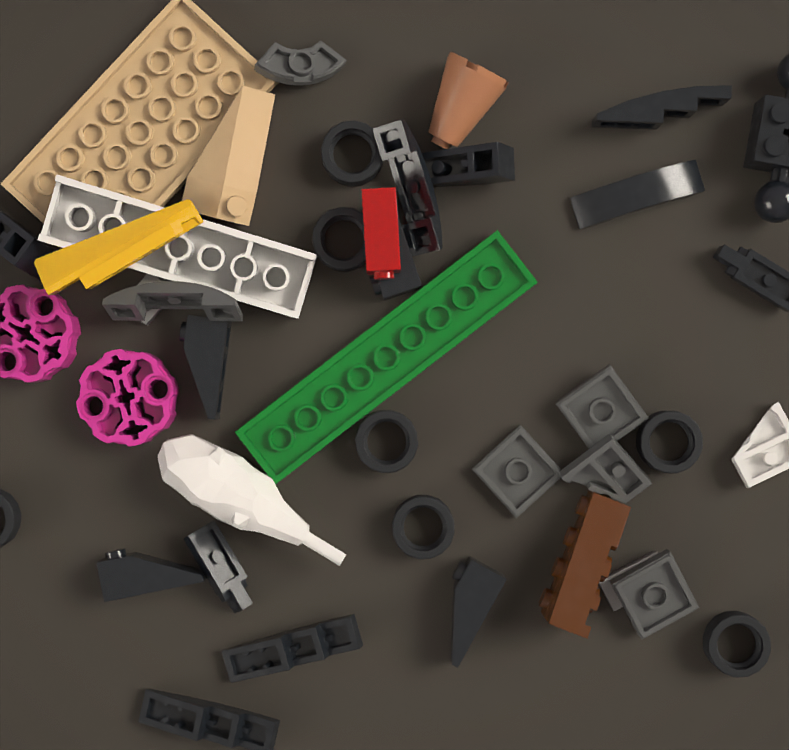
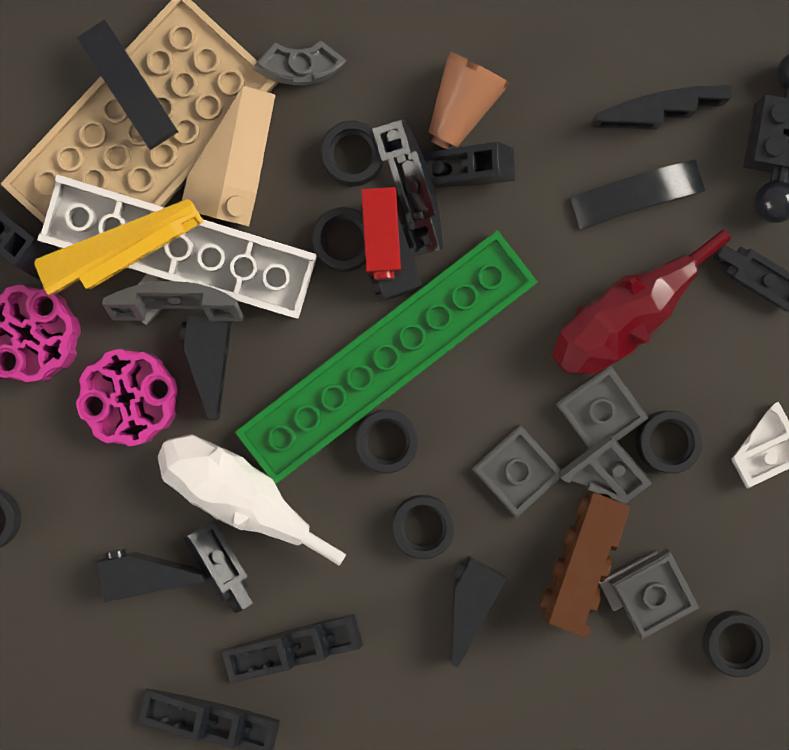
none -> black slope [77,19,179,150]
none -> dark red piece [552,229,731,375]

